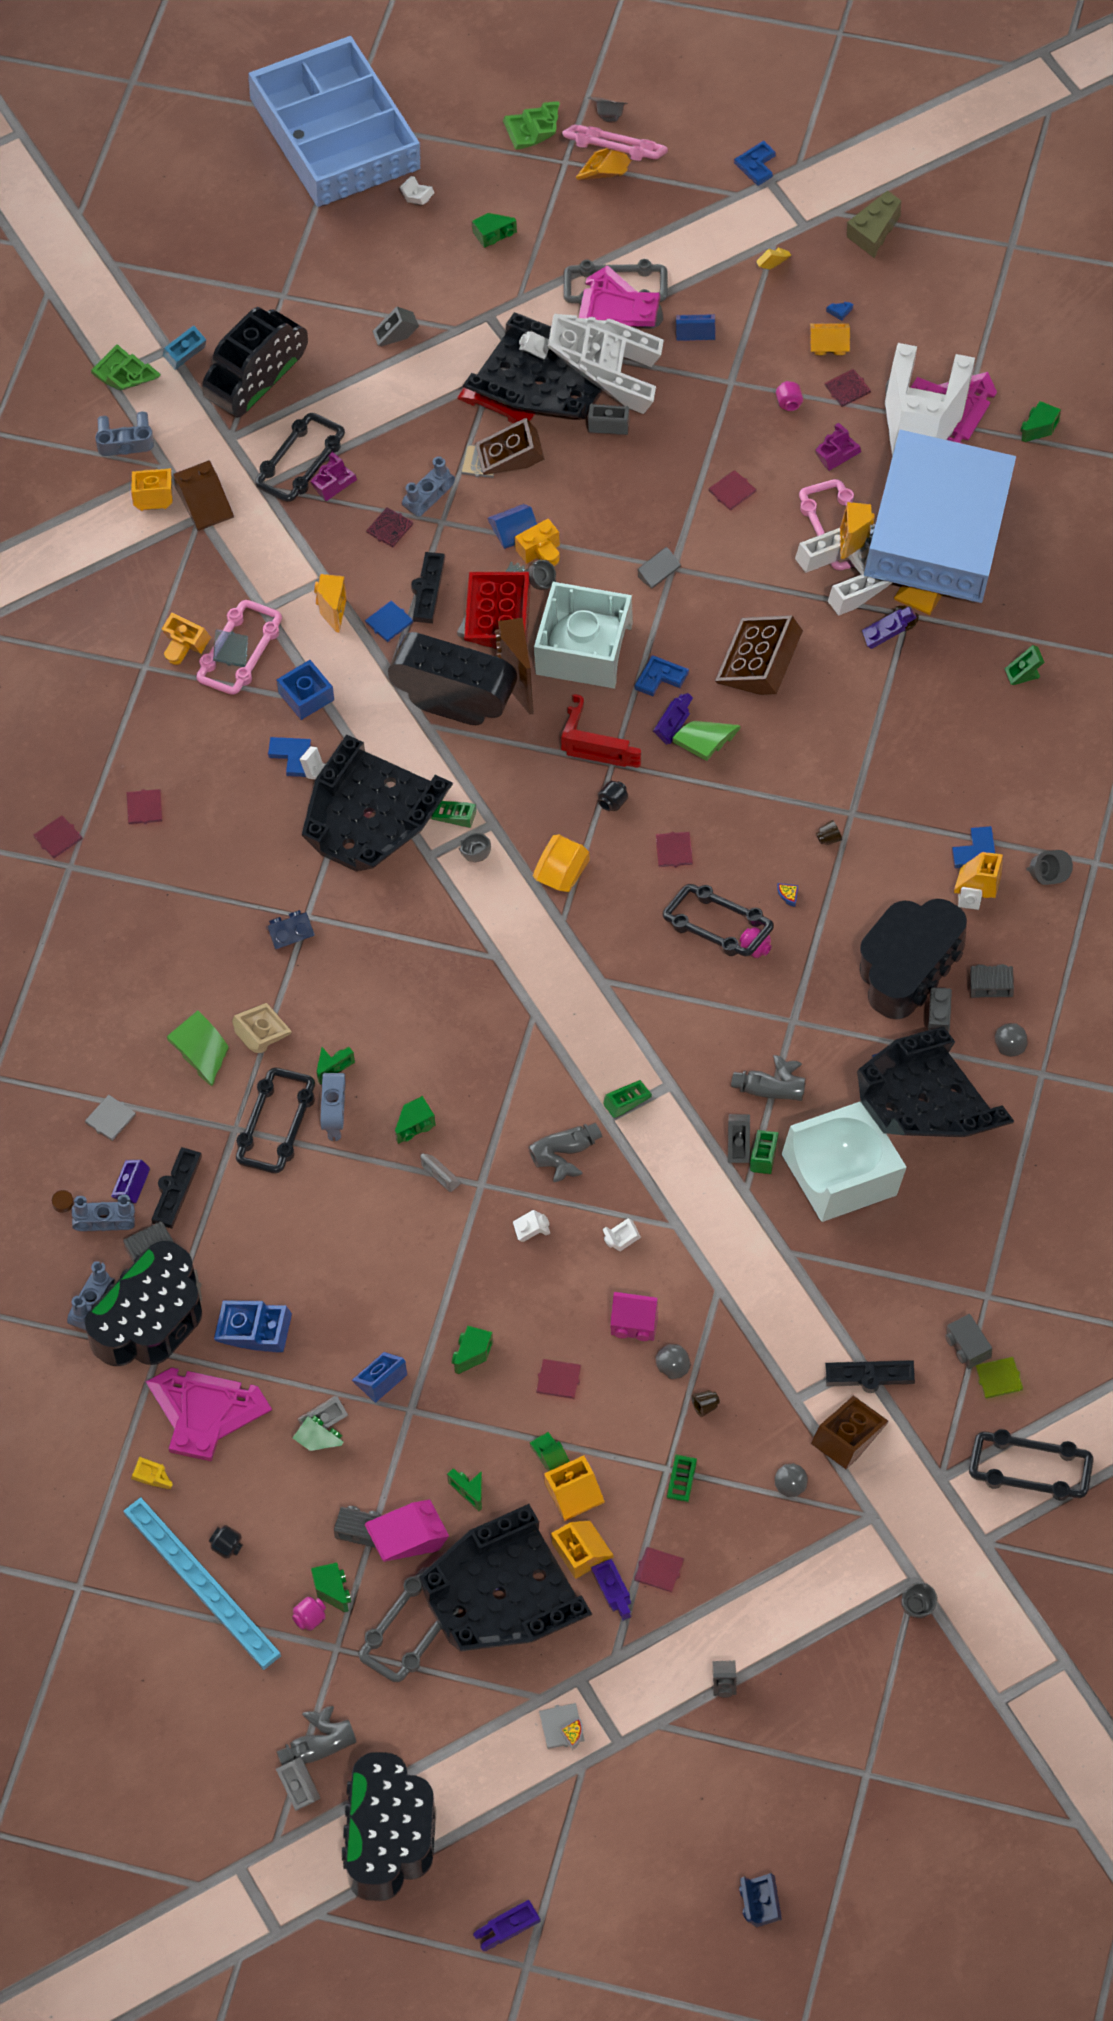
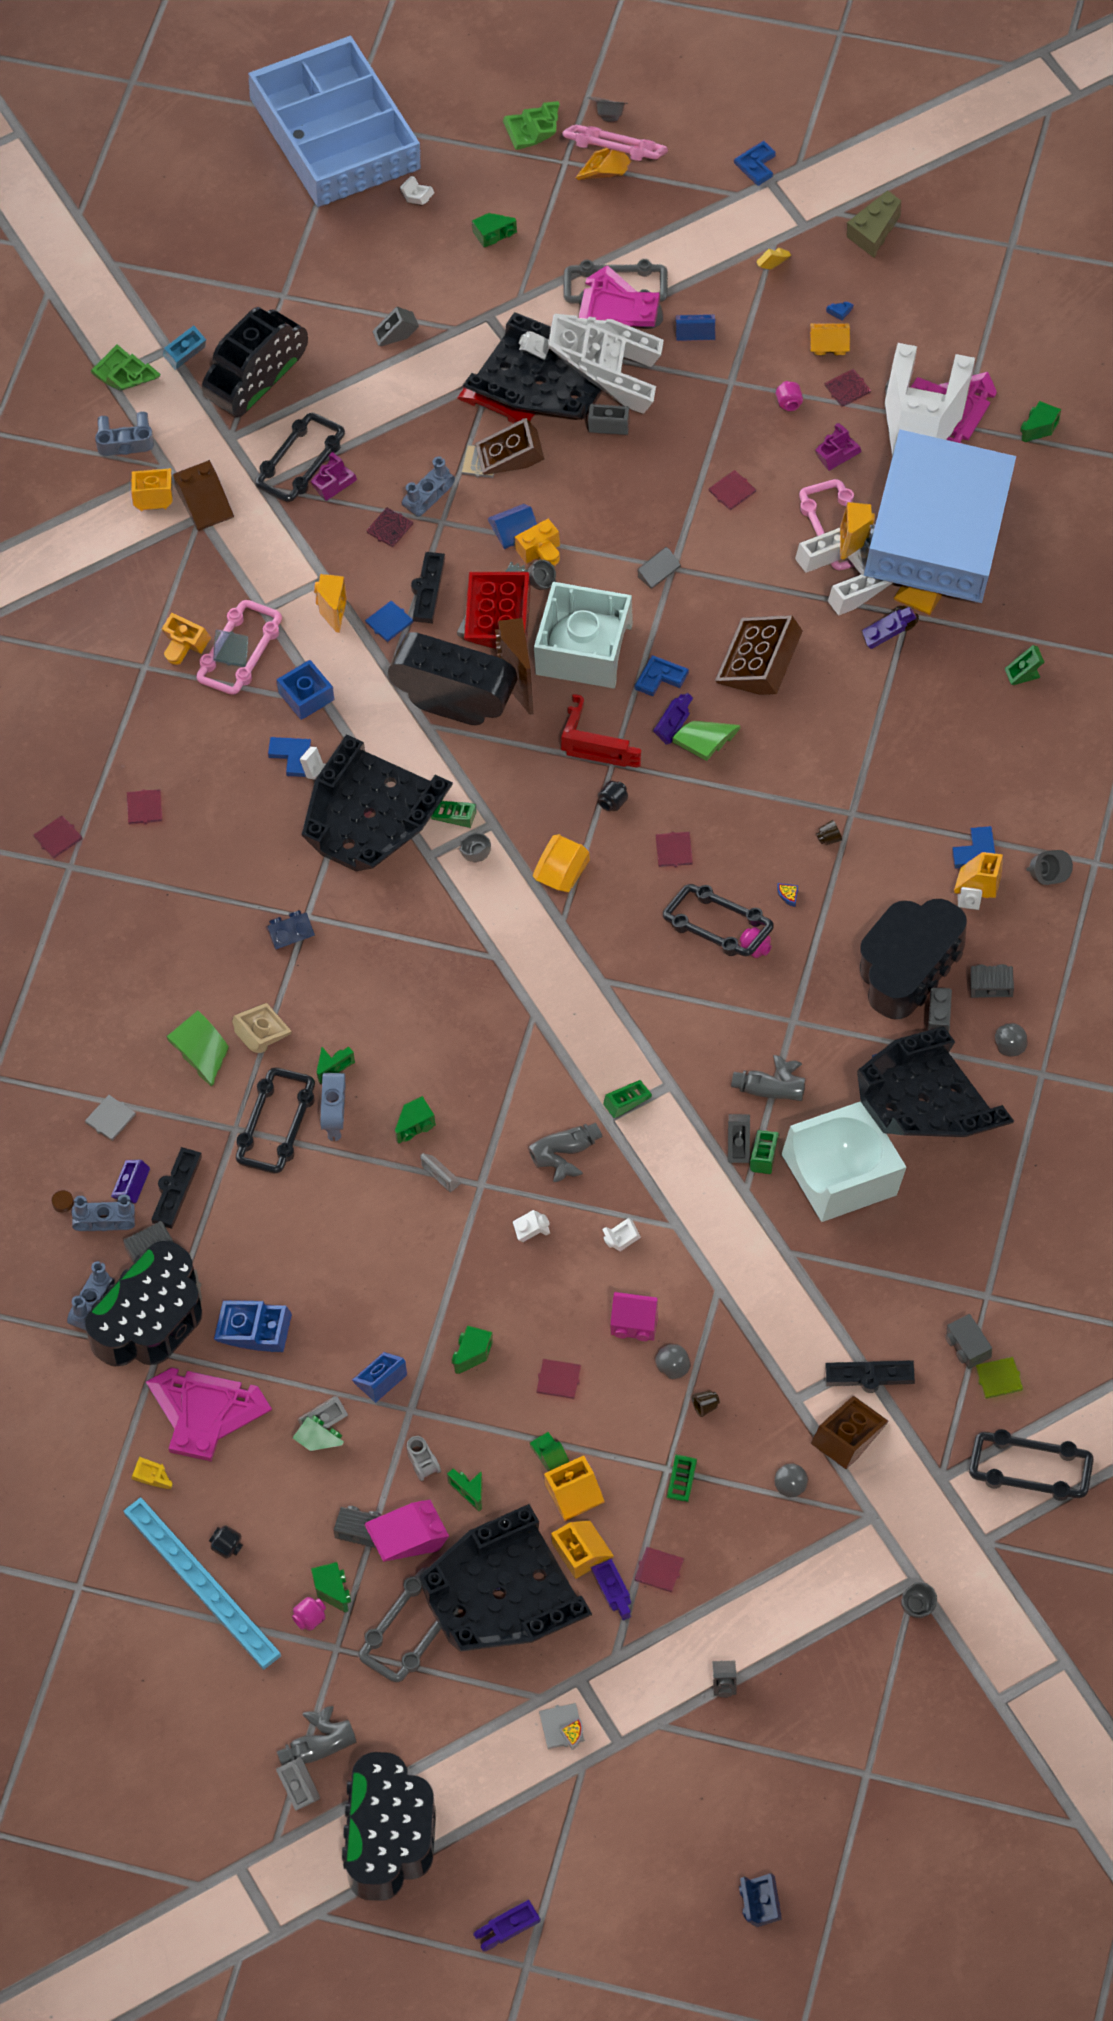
none -> light grey piece [407,1436,441,1481]

